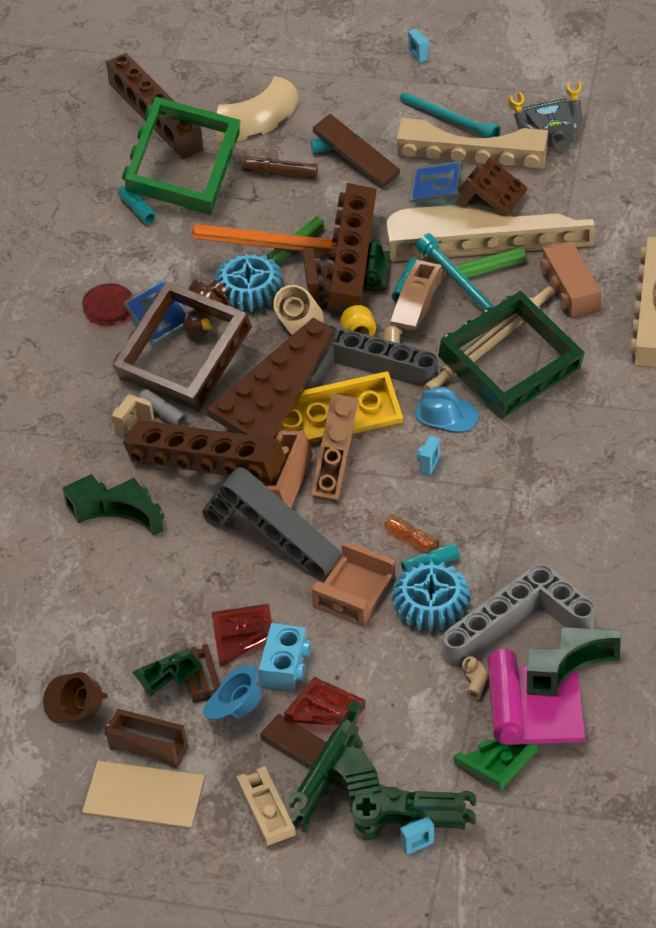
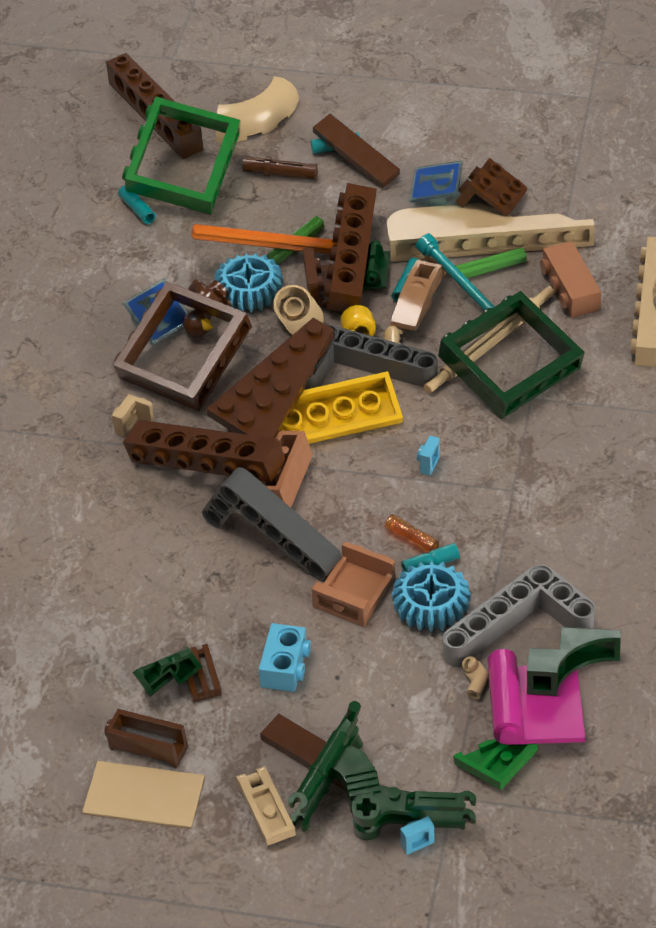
reddish brown piece [43,672,108,723] -> none
dark green arch [62,474,164,536] -> none
clear red tile [82,283,133,326] -> none
light grey piece [139,389,187,426] -> none
dark azure piece [203,665,262,720] -> none
clear red wing [211,604,272,667] -> none
clear red wing [284,677,366,726] -> none
medium nougat slope [311,394,359,501] -> none
tan arch [397,118,548,169] -> none
teal piece [400,92,501,138] -> none
medium azure plate [408,28,430,63] -> none
dark azure piece [415,387,479,432] -> none
dark grey torso [507,81,582,151] -> none

